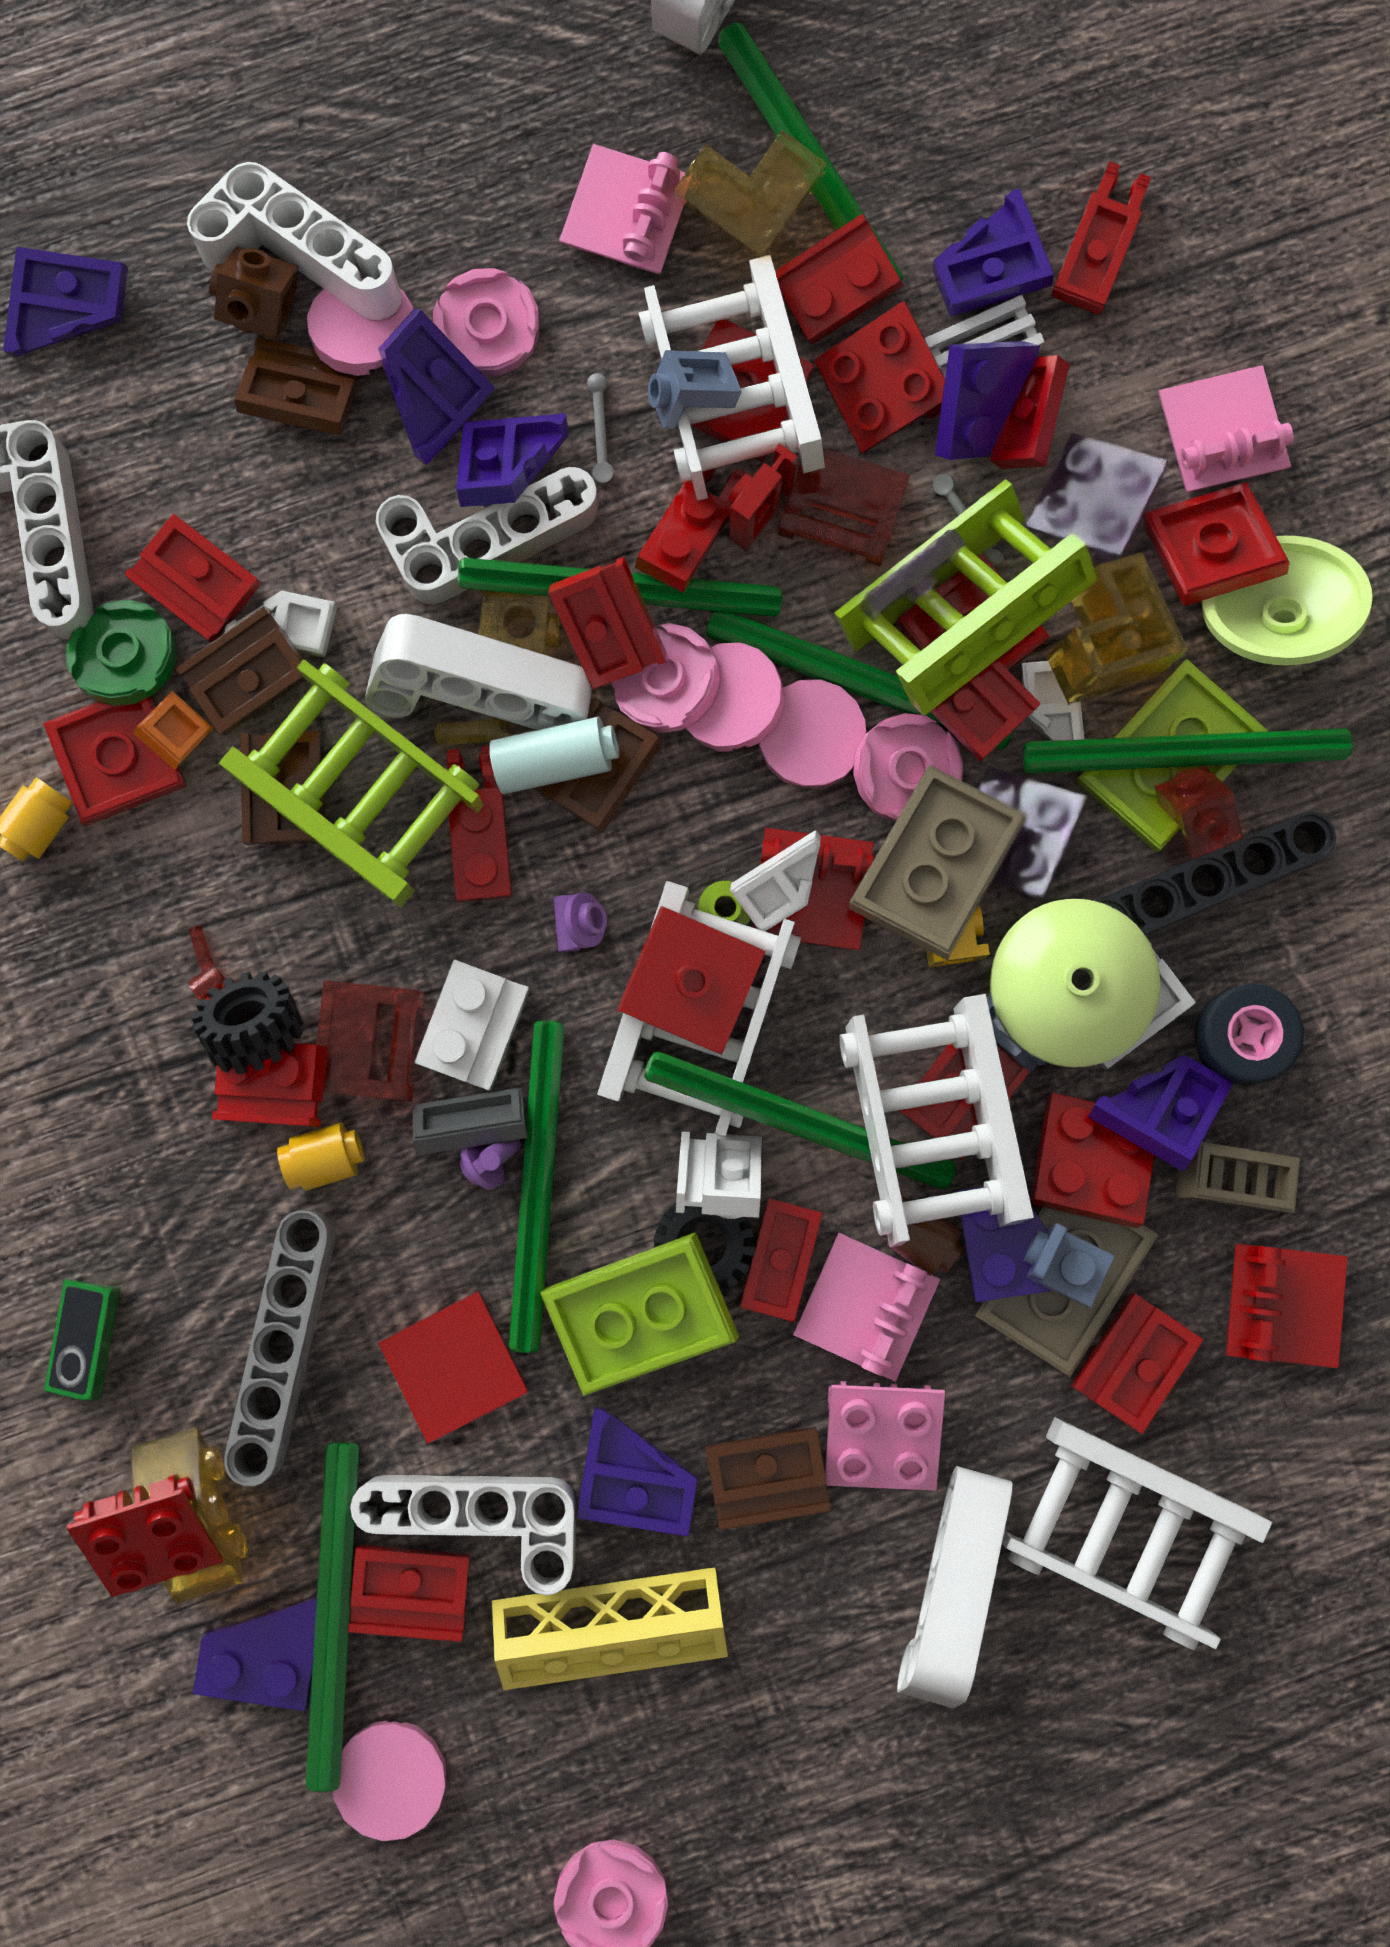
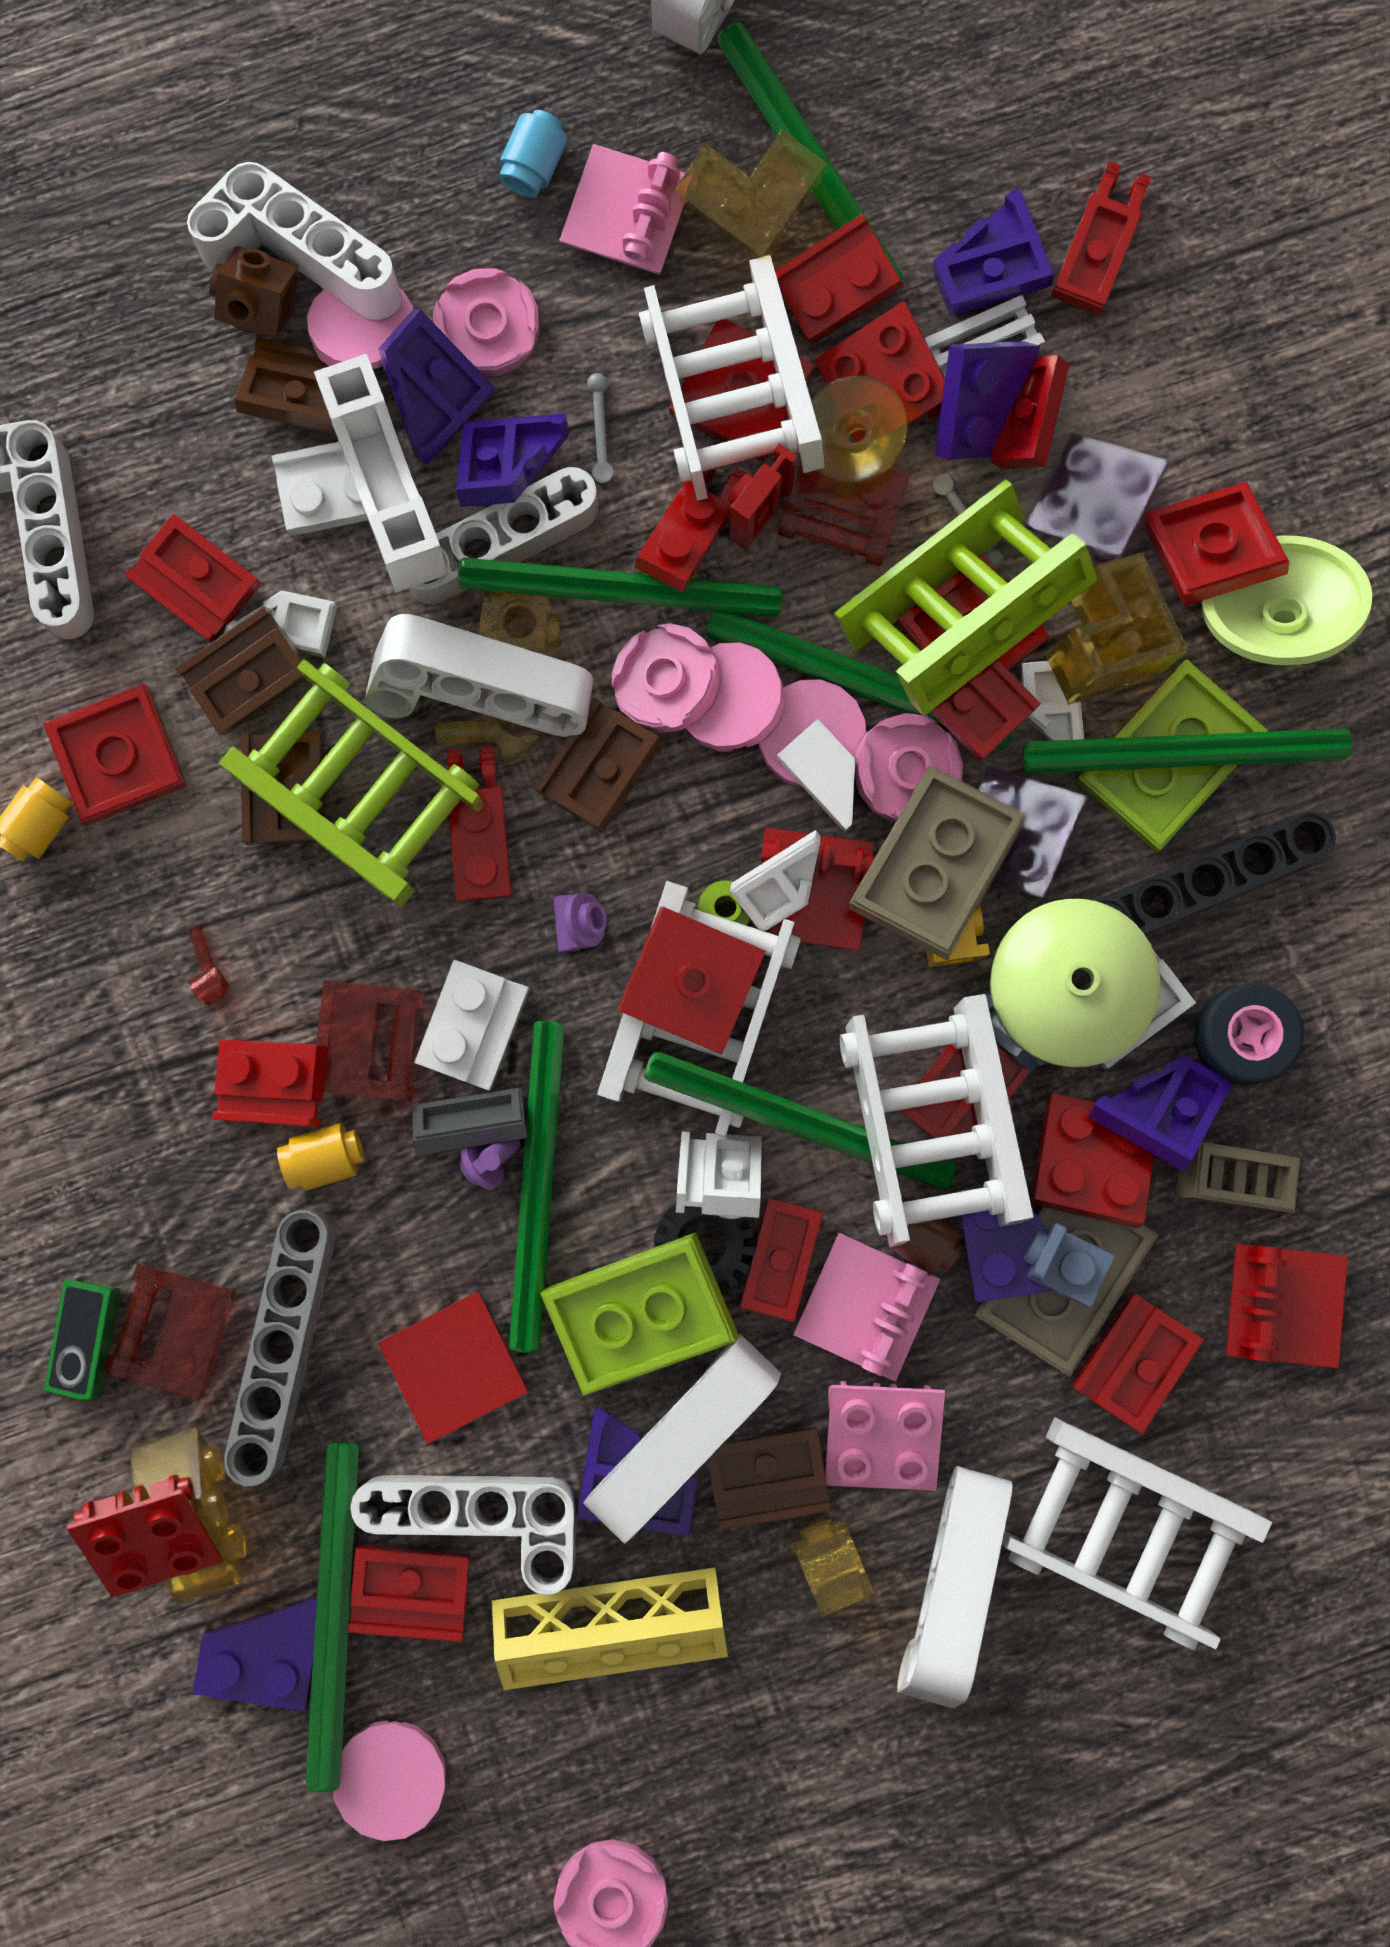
dark purple wing [3,247,128,356] -> none
green tile [66,600,177,706] -> none
orange tile [133,691,214,770] -> none
black tyre [192,971,303,1074] -> none
light aqua brick [490,717,619,794] -> none
red plate [548,557,667,689] -> none
sand blue bracket [648,350,742,429] -> none
plate [860,529,966,622] -> none
clear red bracket [1154,765,1242,858] -> none
bright pink hinge [1158,365,1294,493] -> none
none -> clear red plate [103,1262,236,1400]
none -> white plate [271,442,368,536]
none -> white arch [314,354,448,593]
none -> medium azure brick [498,110,568,198]
none -> white beam [583,1334,781,1544]
none -> white tile [776,718,855,832]
none -> clear yellow brick [793,1519,875,1617]
none -> clear yellow dish [811,376,908,483]

